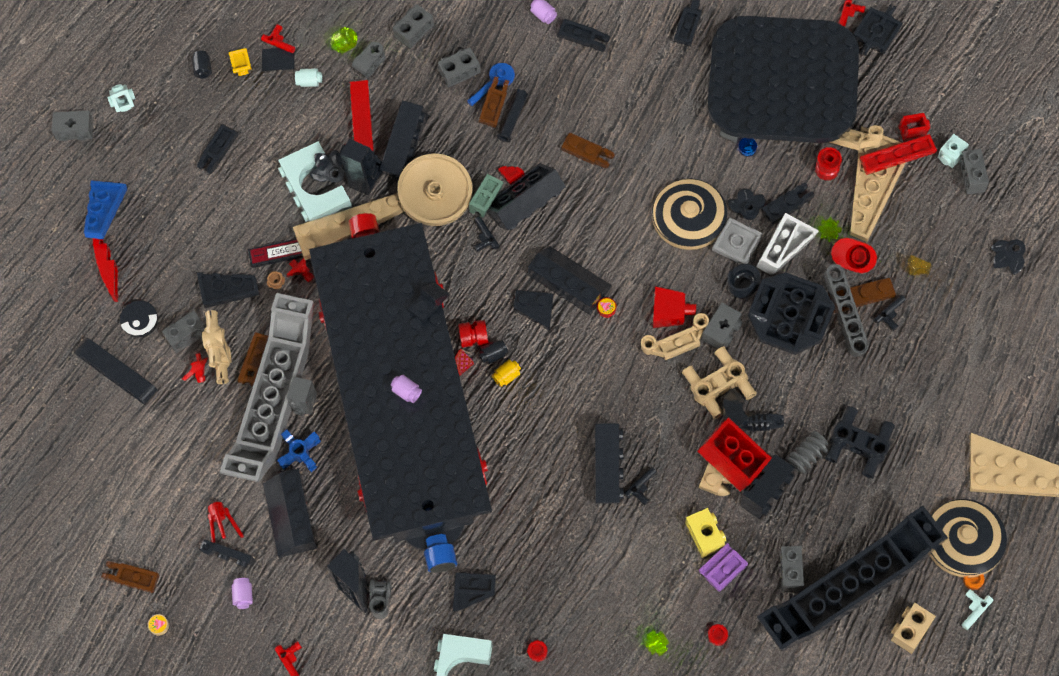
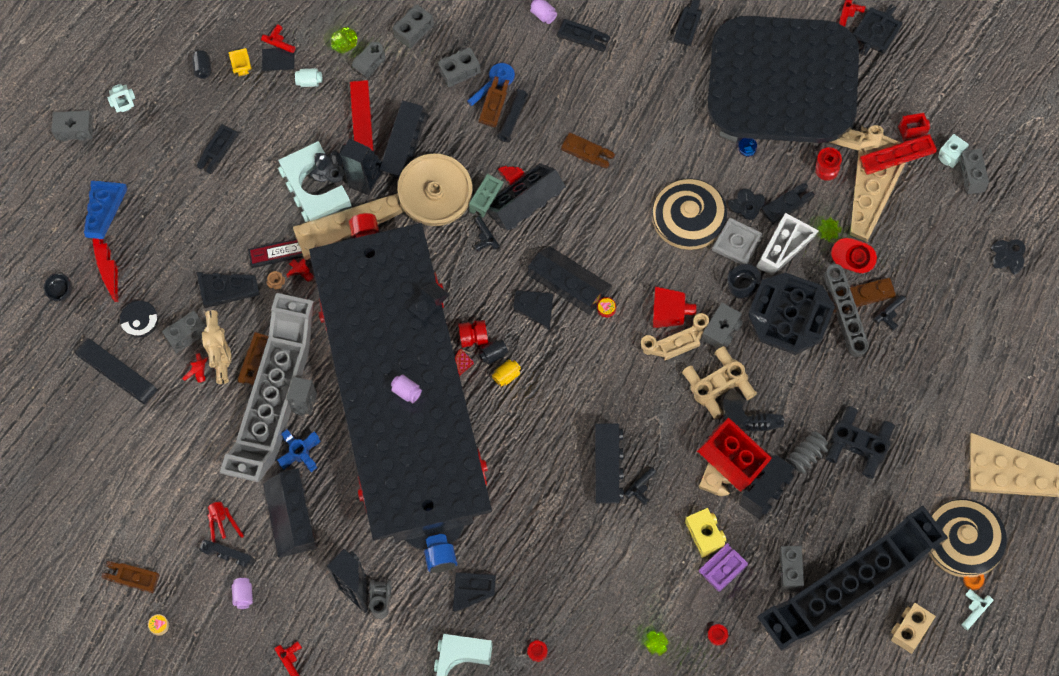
clear yellow slope [908,255,931,275] -> none
none -> black hair [43,273,73,302]

